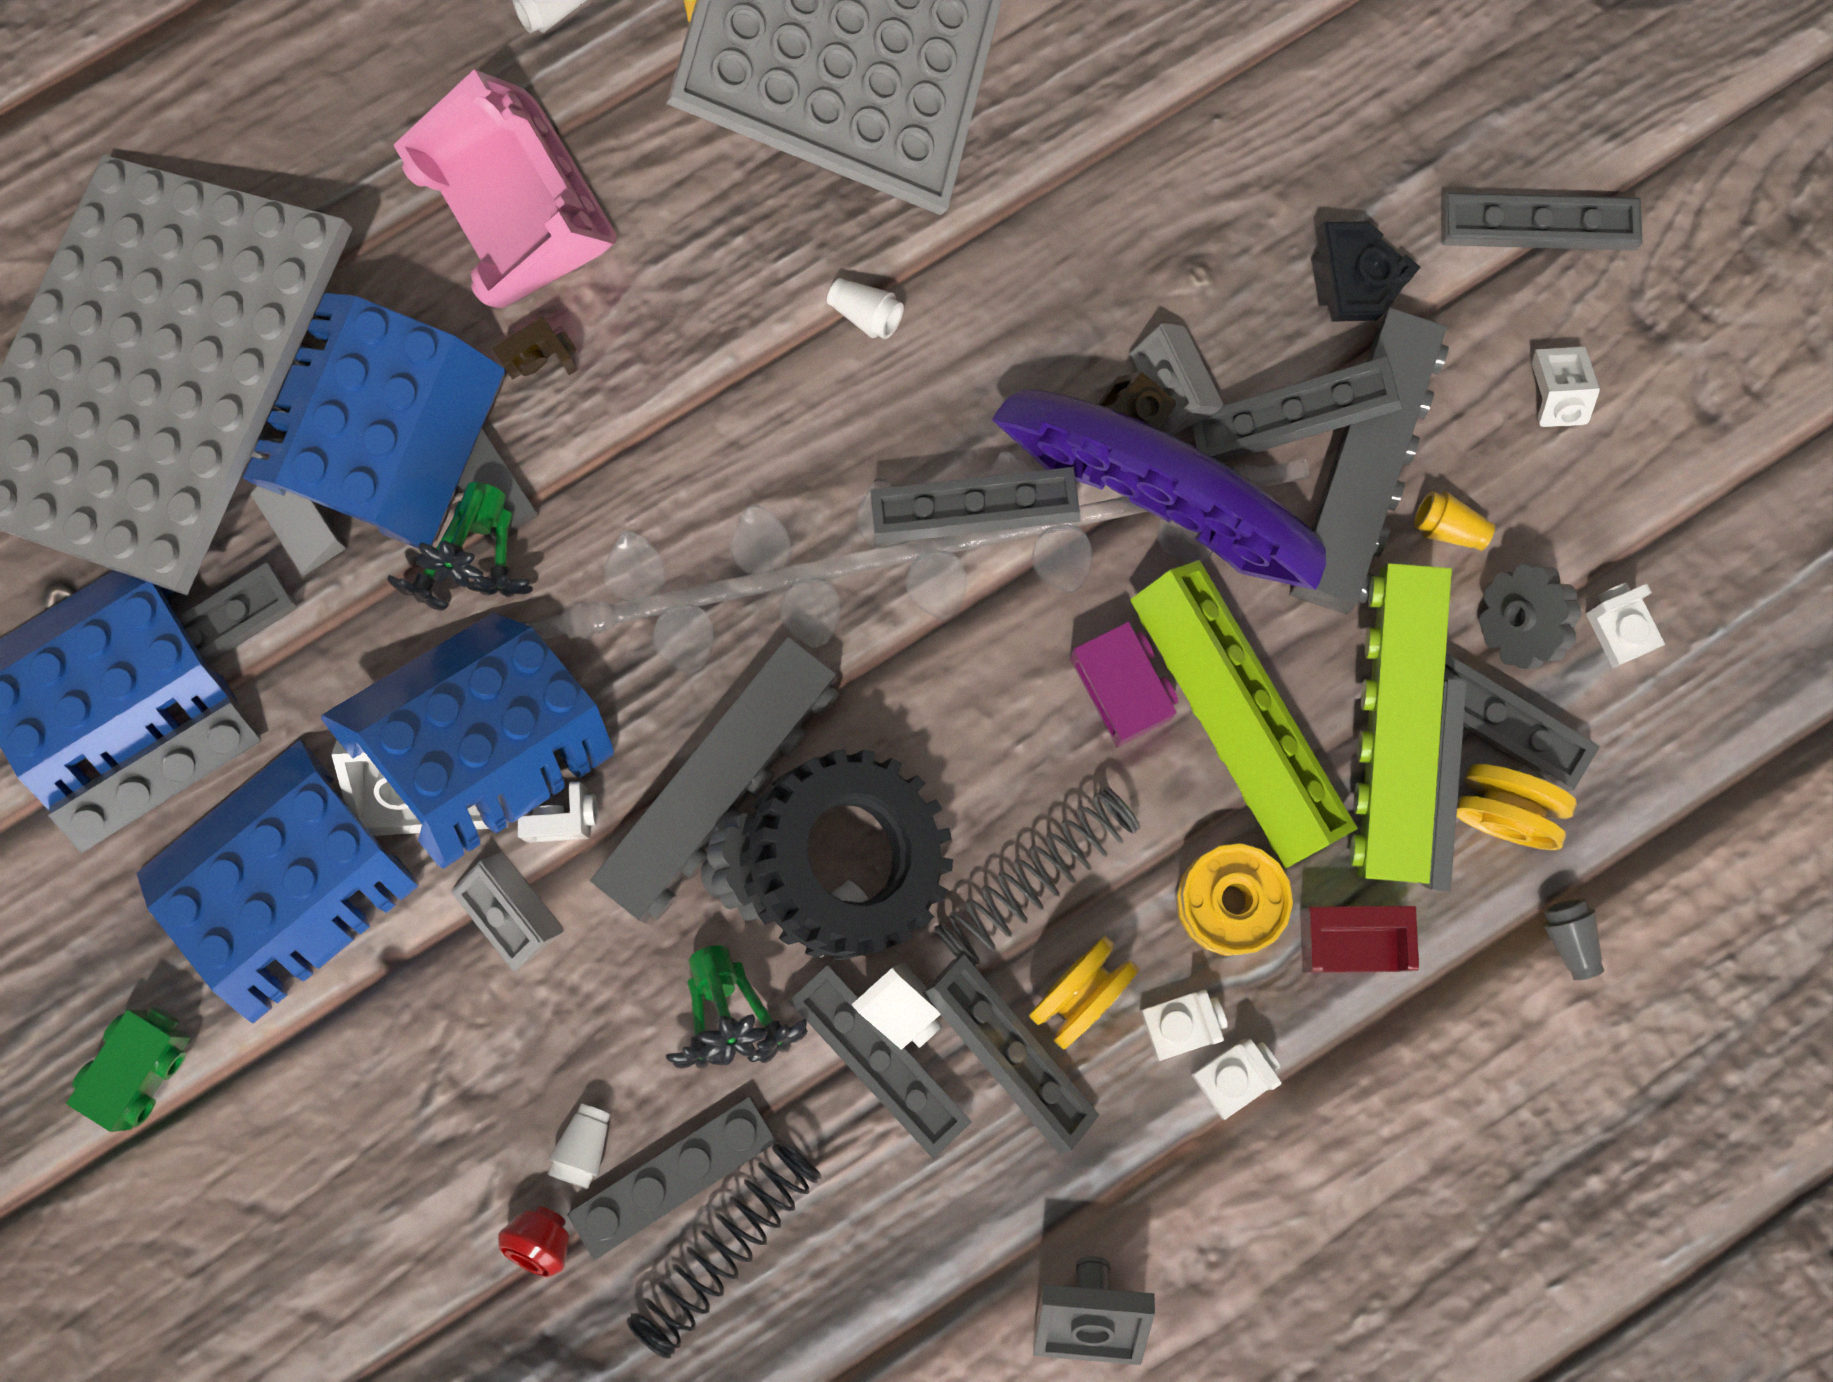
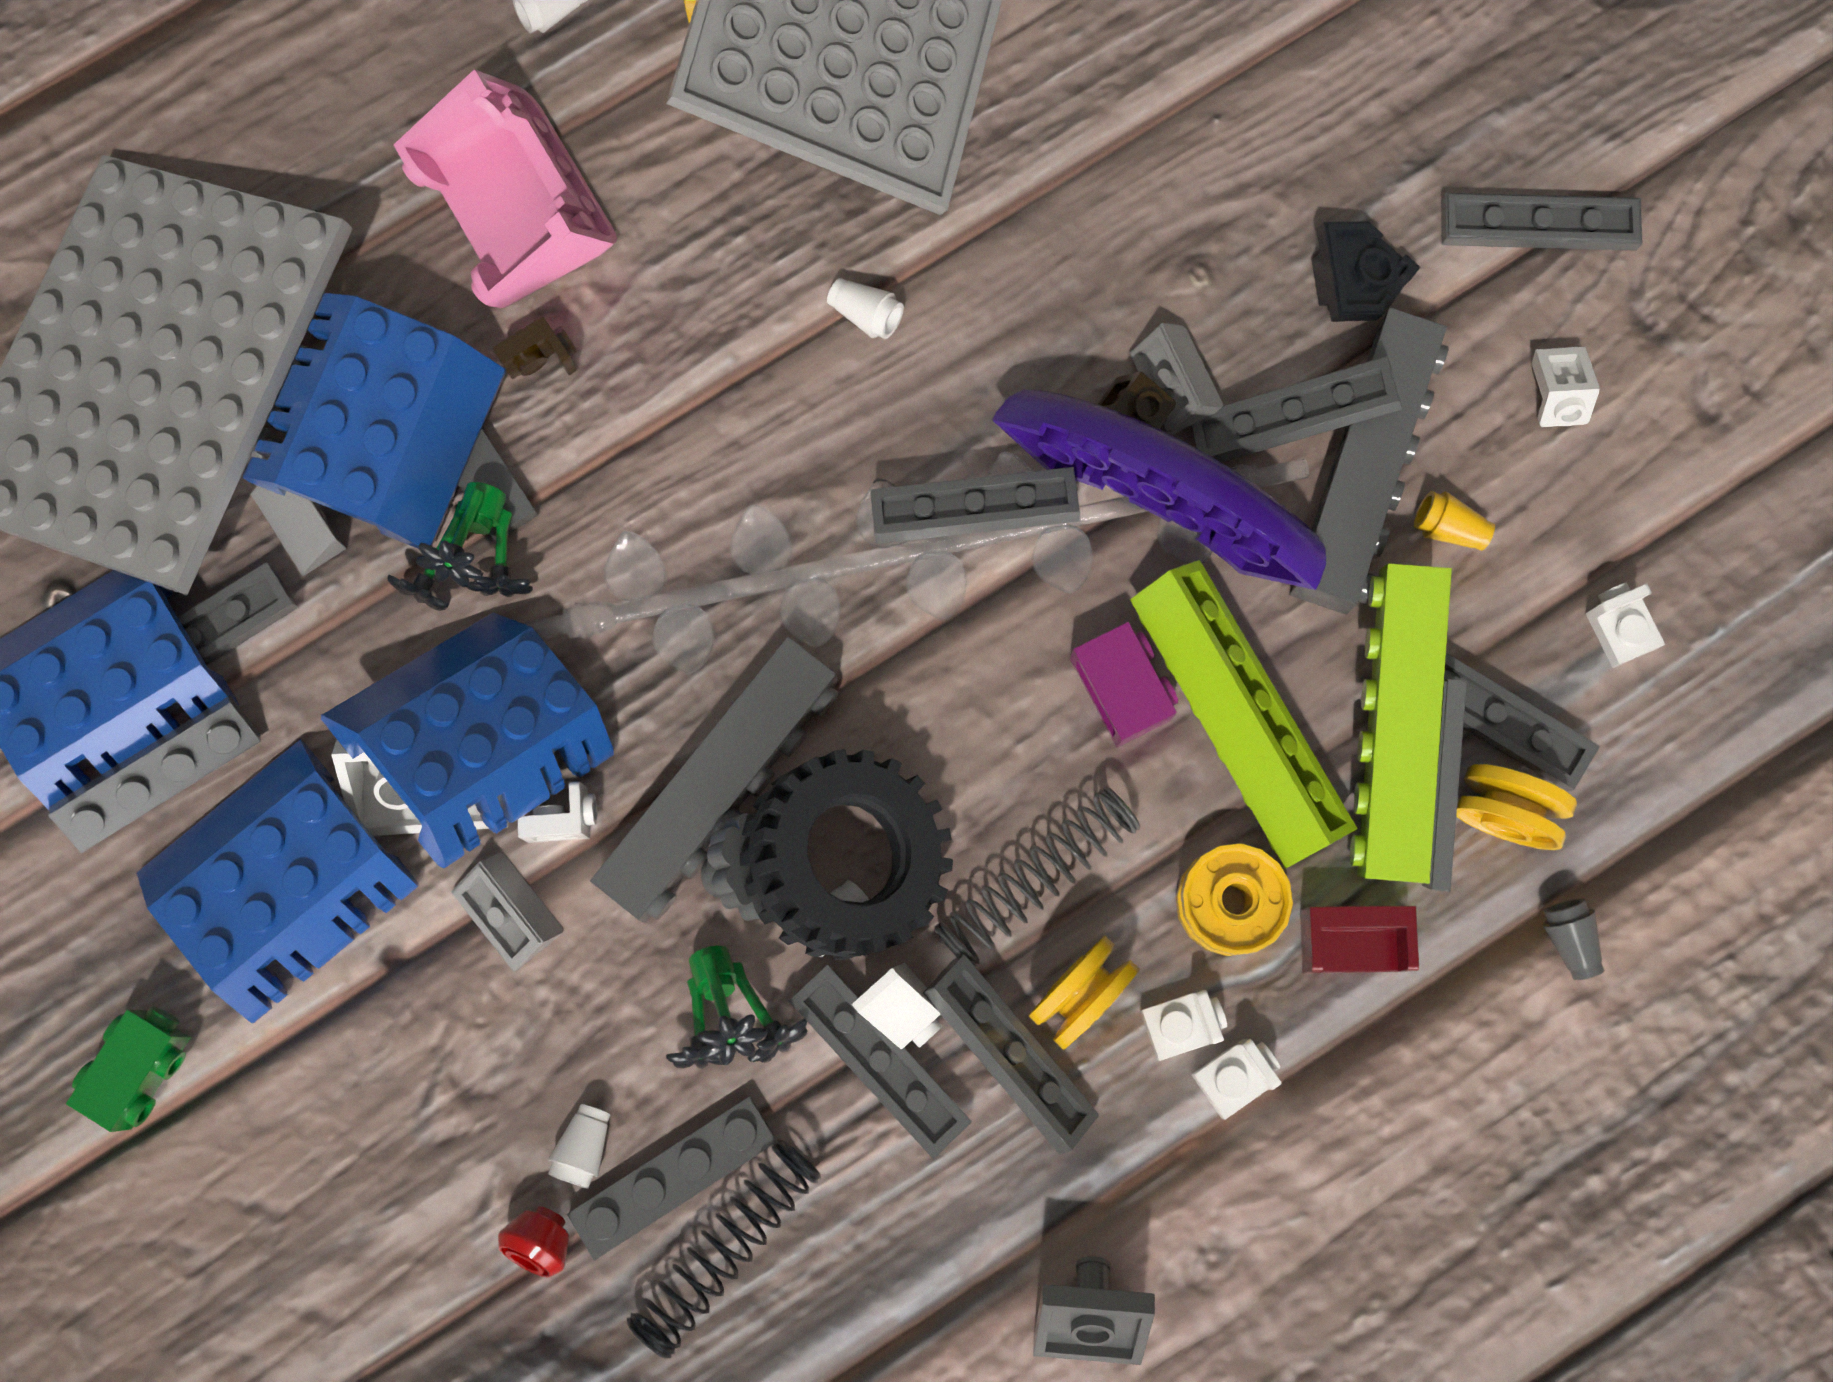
dark grey plant [1480,563,1581,669] -> none

